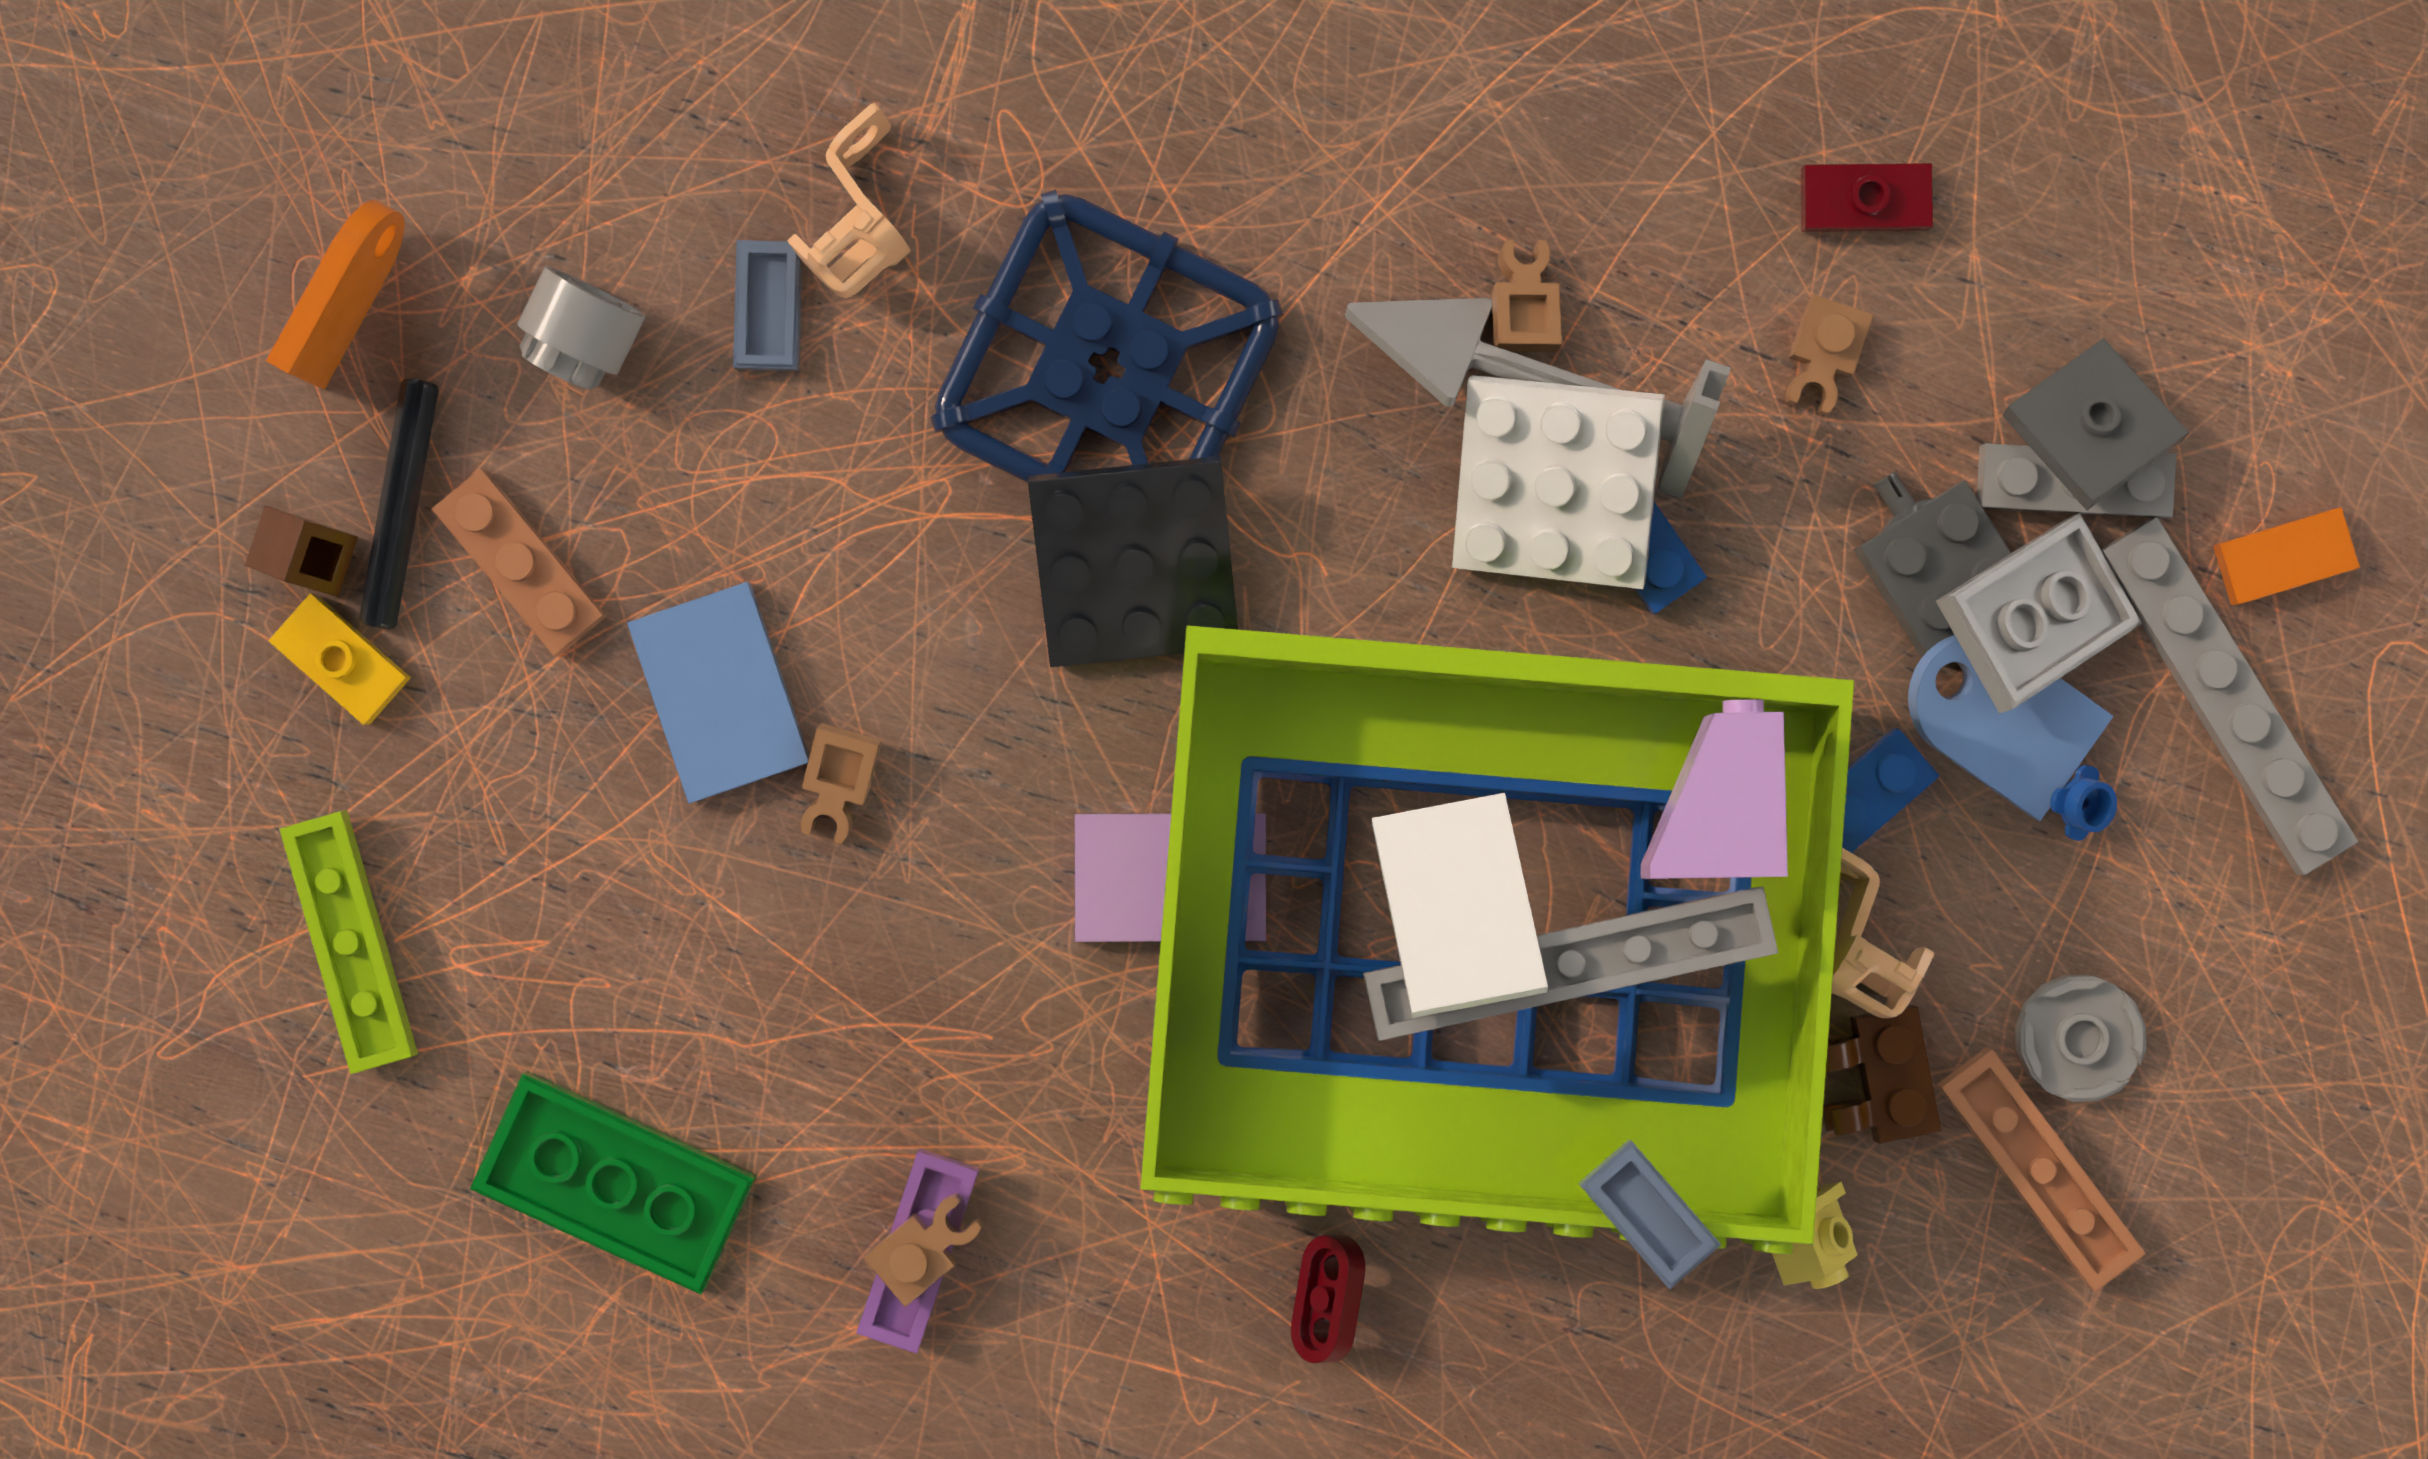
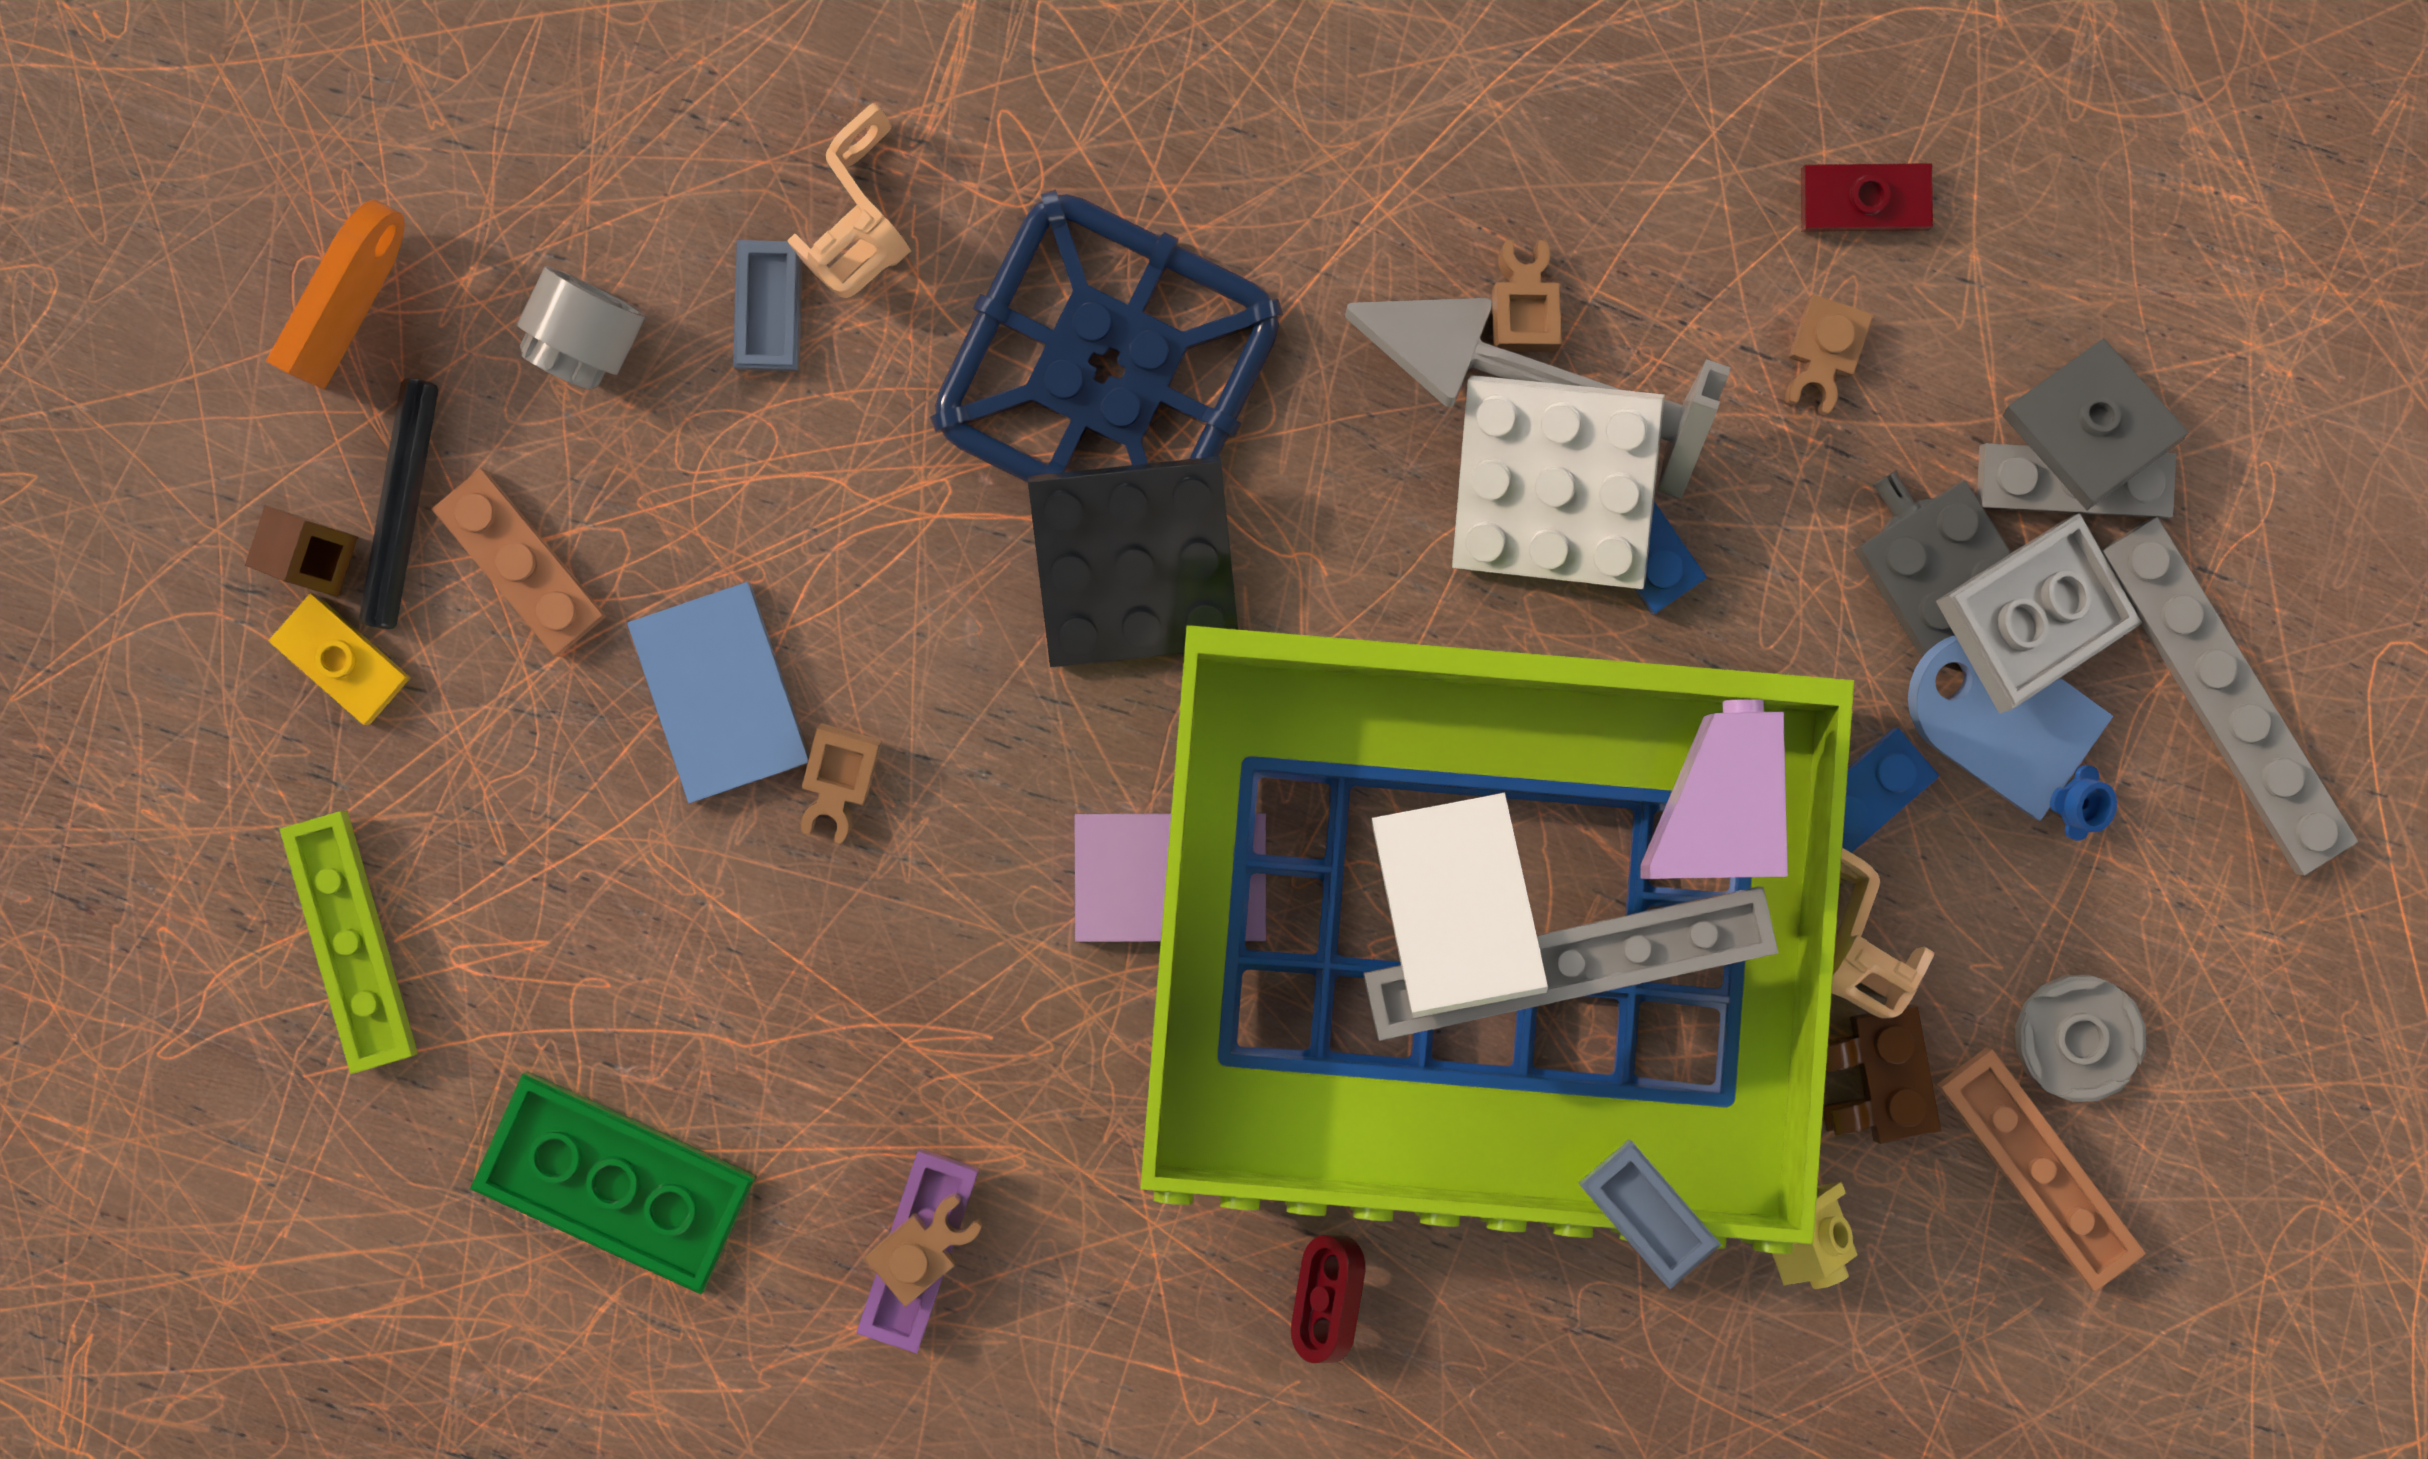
orange tile [2213,507,2360,606] -> none

